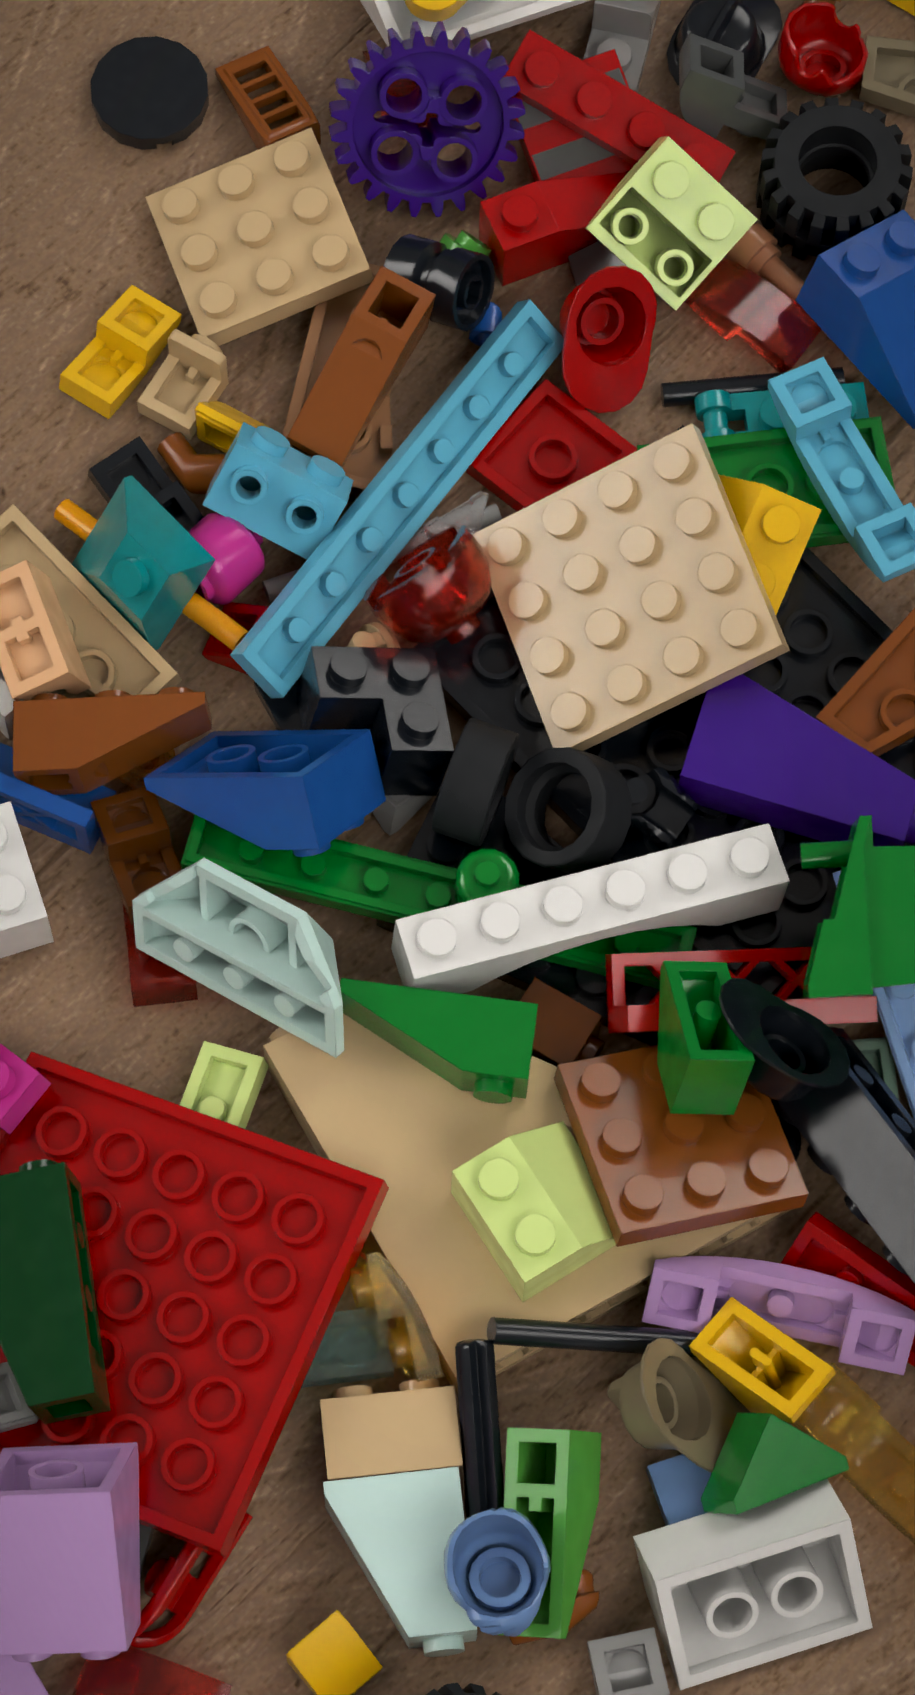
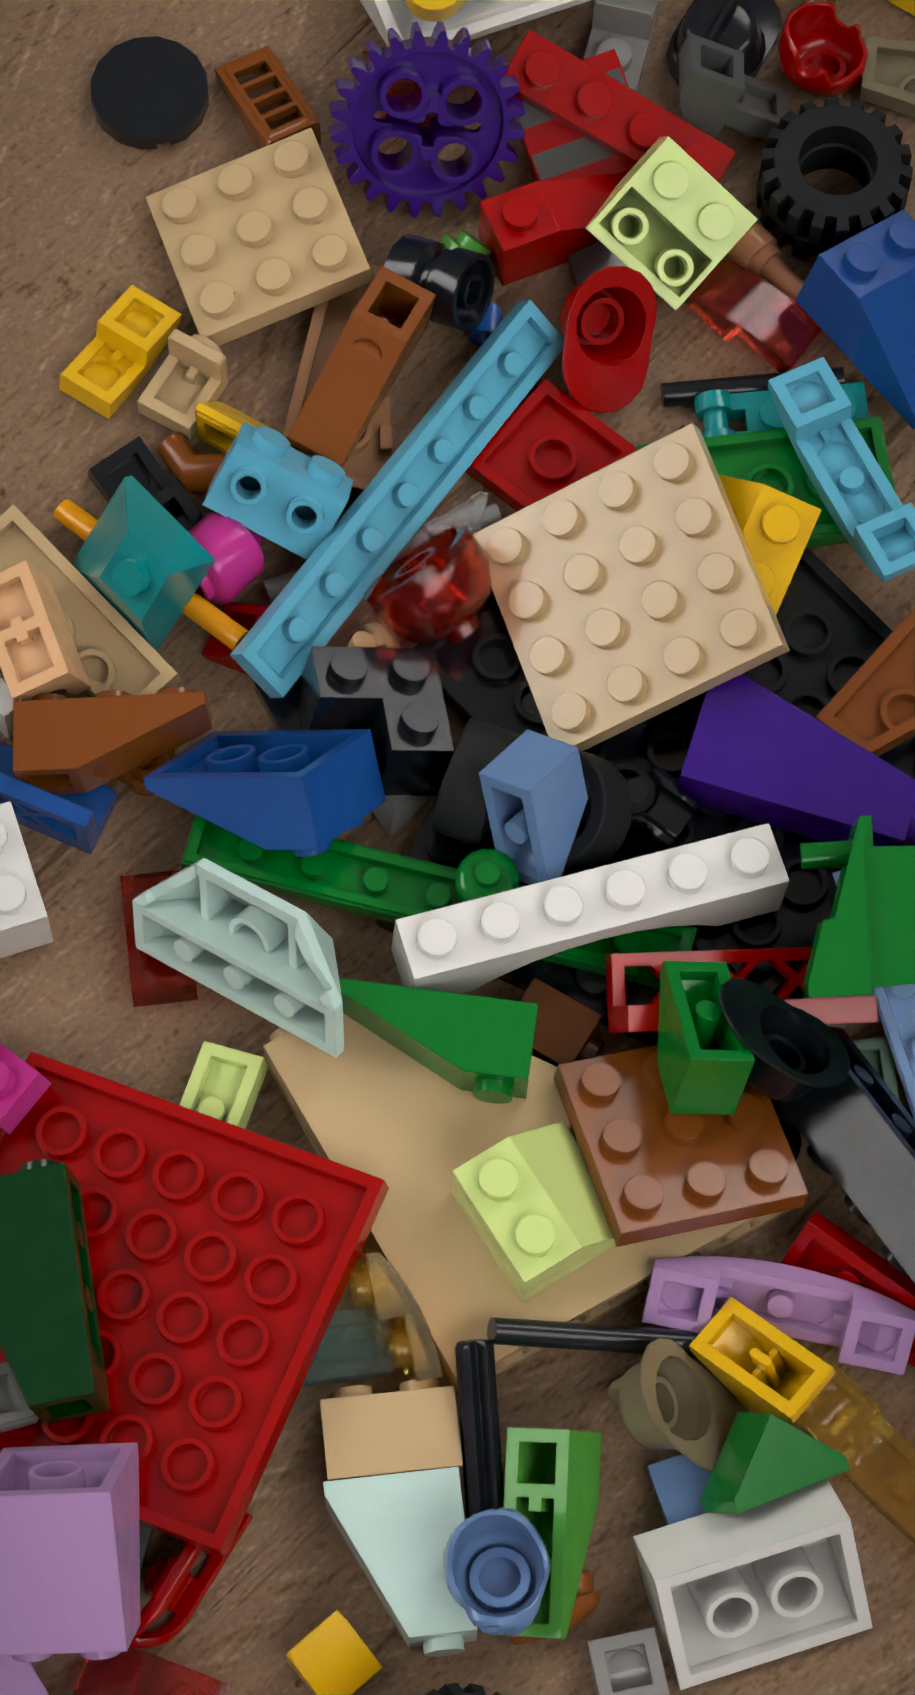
reddish brown slope [90,787,182,924] -> none
none -> medium blue slope [479,729,588,885]

